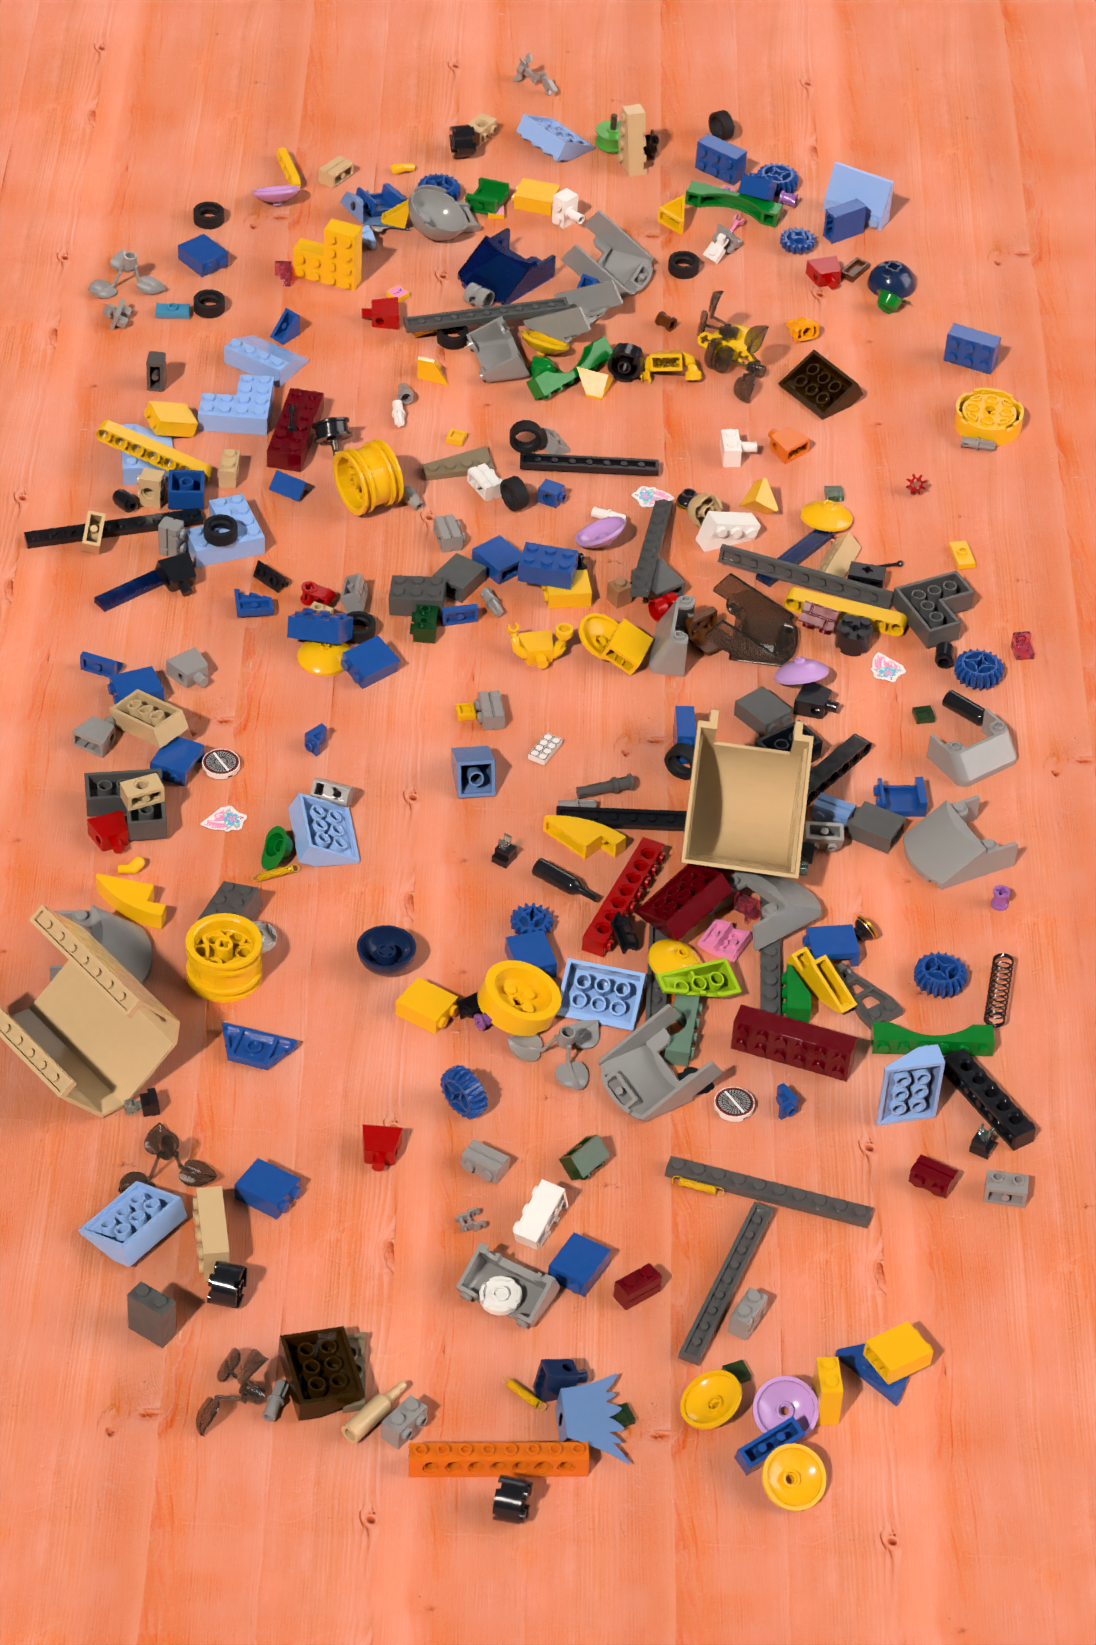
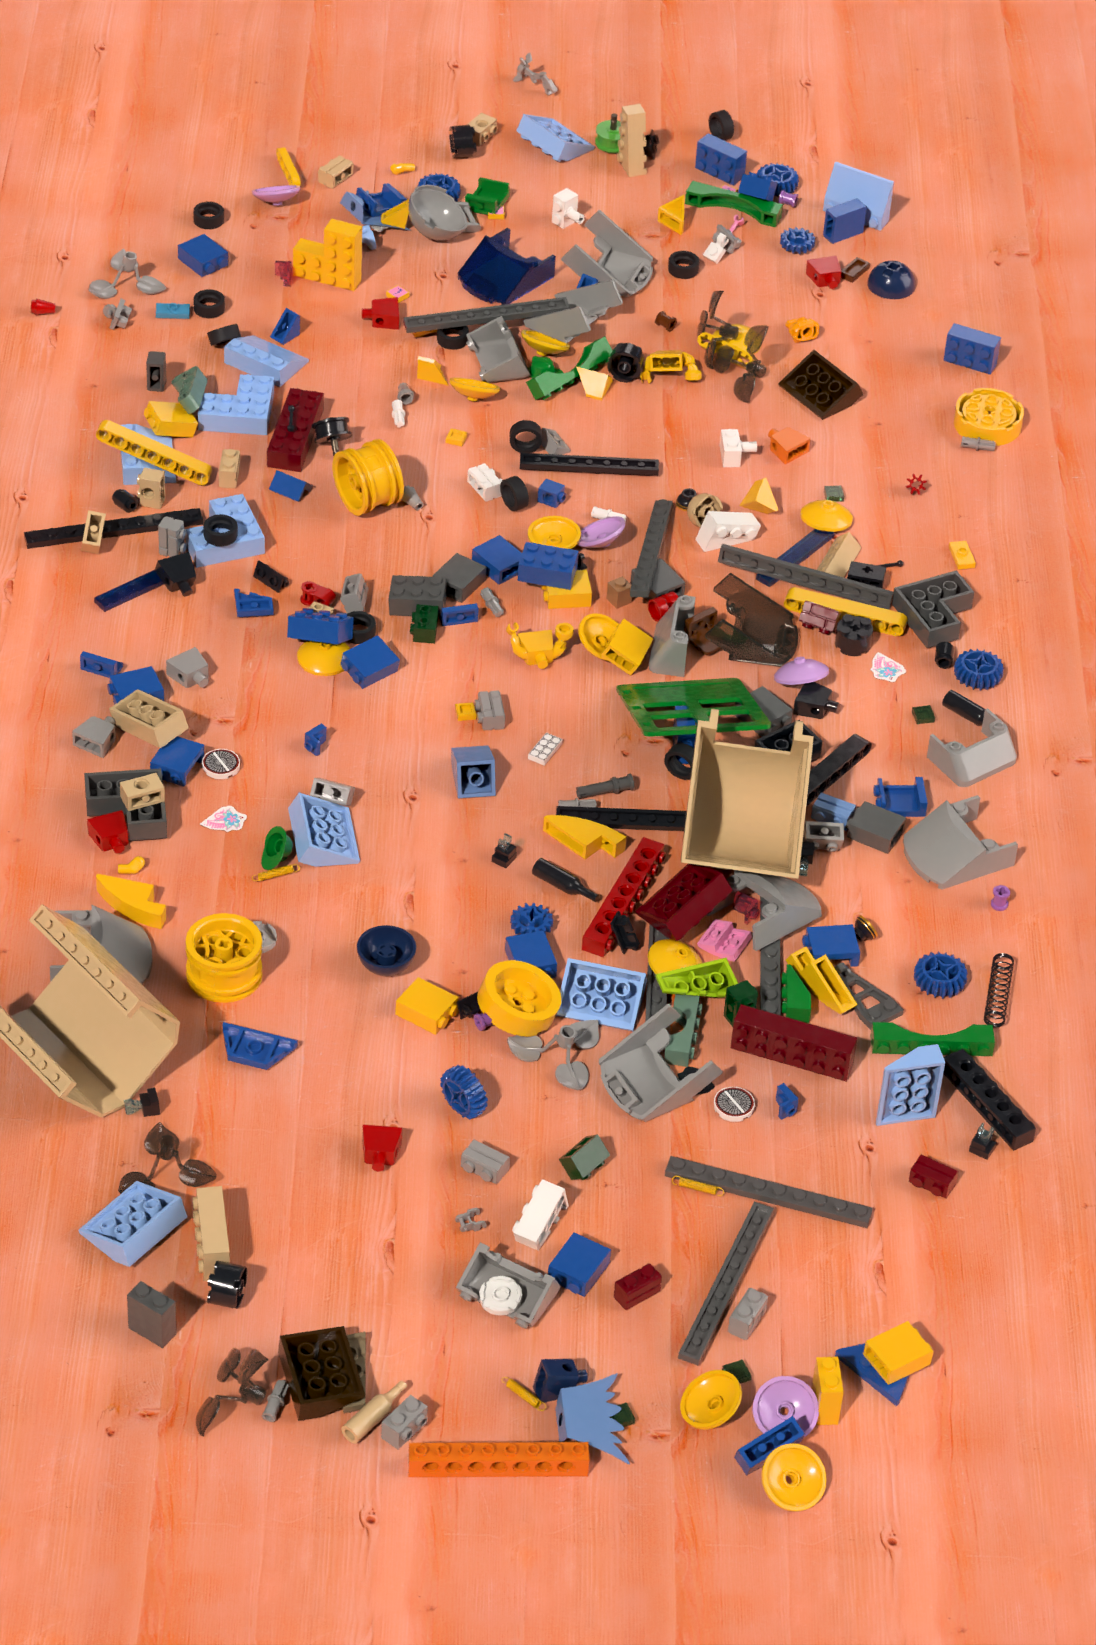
blue brick [168,470,205,509] -> none
dark grey brick [198,881,263,921] -> none
blue brick [234,1158,302,1219] -> none
dark tan wing [422,446,494,481] -> none
light grey brick [433,514,465,553] -> none
light grey wheel [463,282,494,308] -> none
black brick [493,1475,533,1525] -> none
yellow brick [512,178,560,216] -> none
sticker [631,486,675,507] -> none
green piece [877,289,911,313] -> none
light grey brick [983,1170,1029,1208] -> none
clear pink bracket [1011,631,1035,660] -> none
none -> red cone [31,298,56,315]
none -> sand green beam [171,366,208,414]
none -> black tyre [207,324,241,346]
none -> yellow dish [449,377,500,401]
none -> yellow dish [528,516,581,549]
none -> green door [616,678,771,737]
none -> dark green brick [723,980,758,1027]

